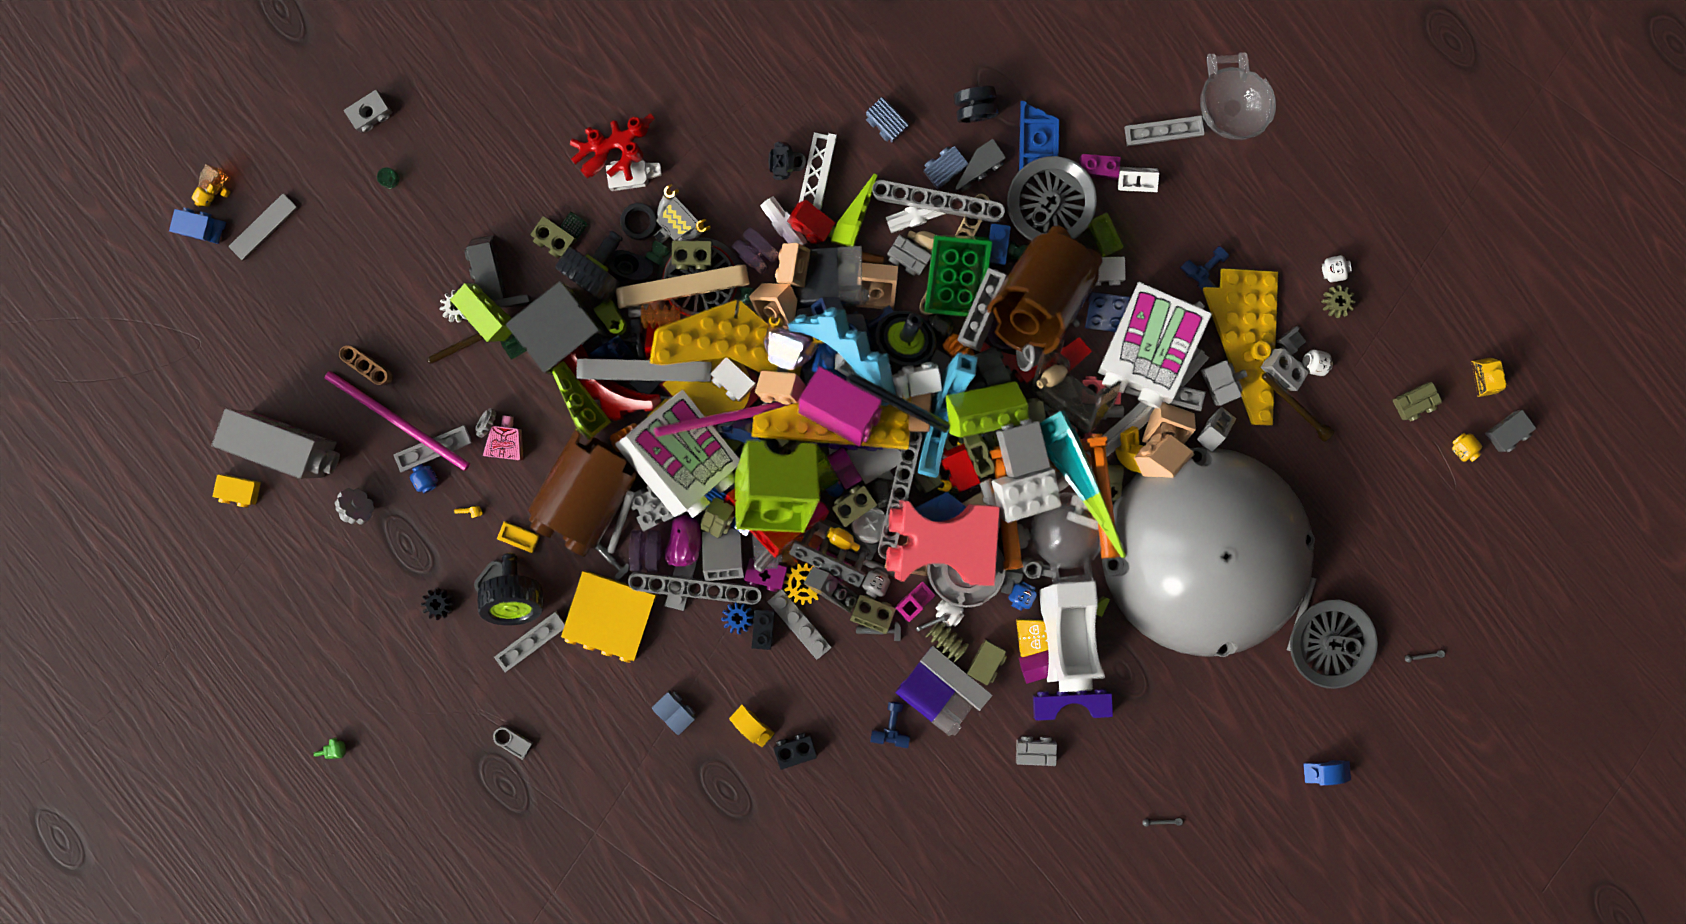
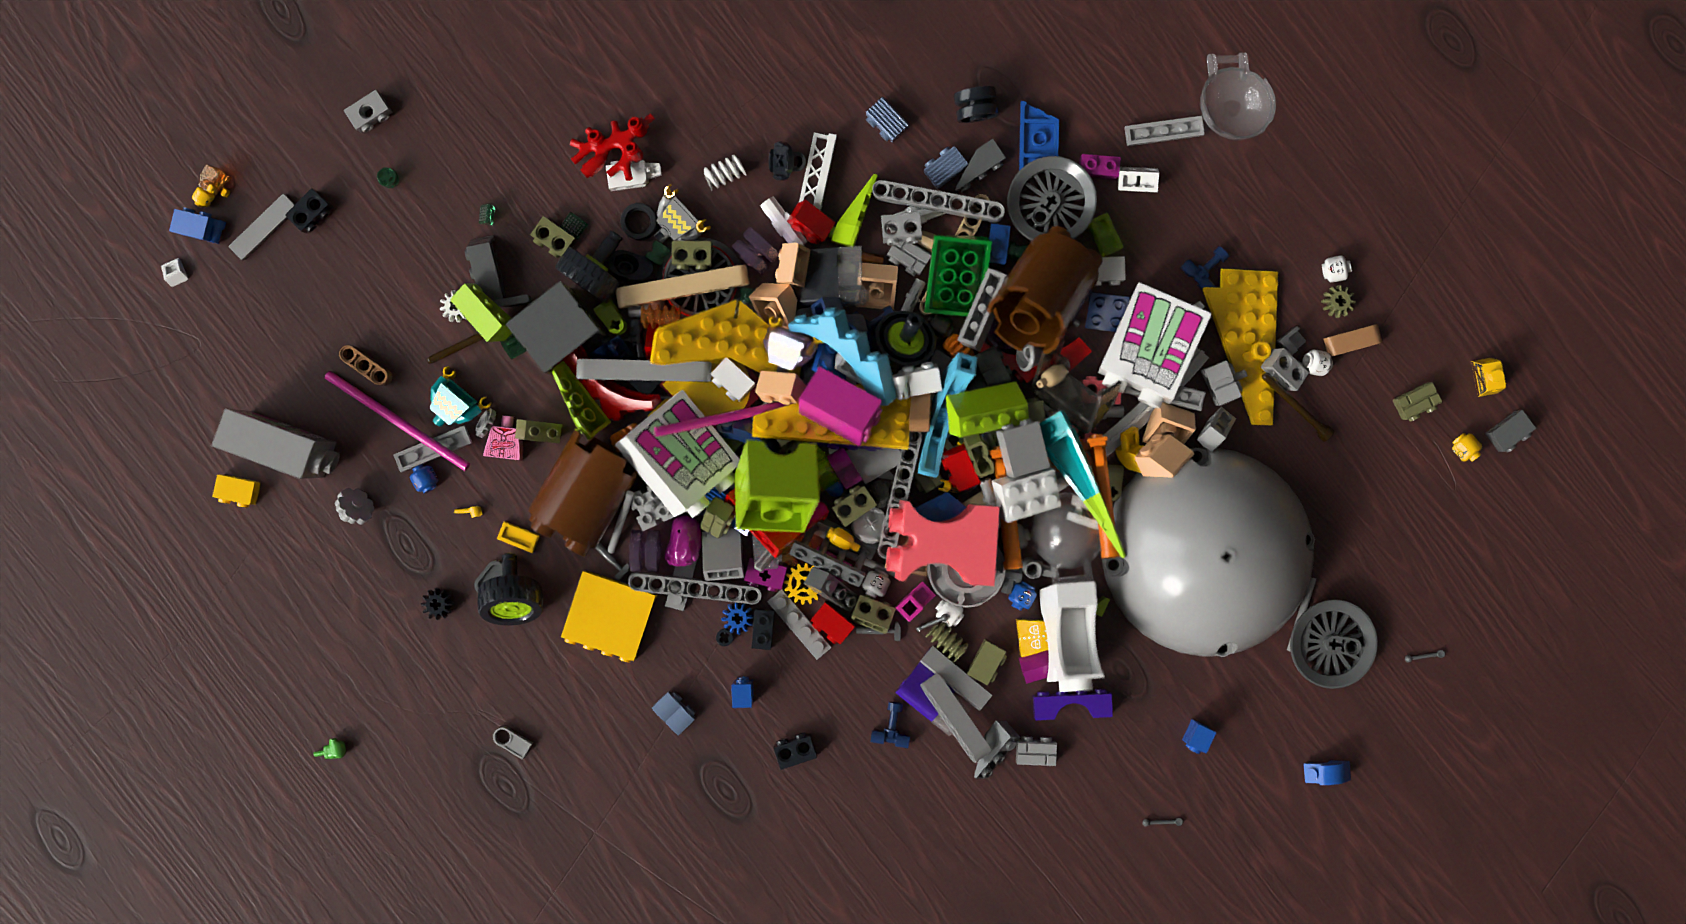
light grey plate [494,611,565,672] -> none
yellow brick [729,705,775,747] -> none
black axle [847,372,950,433] -> none
none -> white slope [161,258,188,287]
none -> black brick [285,188,333,234]
none -> teal torso [430,366,491,427]
none -> clear green slope [479,204,495,226]
none -> olive brick [515,419,562,444]
none -> white piece [704,155,746,191]
none -> black bush [716,629,734,646]
none -> blue brick [732,676,754,708]
none -> red brick [811,601,855,645]
none -> light grey brick [881,213,922,245]
none -> light grey pin [900,278,927,312]
none -> light grey beam [921,673,991,763]
none -> dark grey slope [974,720,1020,779]
none -> blue brick [1182,719,1216,754]
none -> medium nougat beam [1323,324,1383,357]

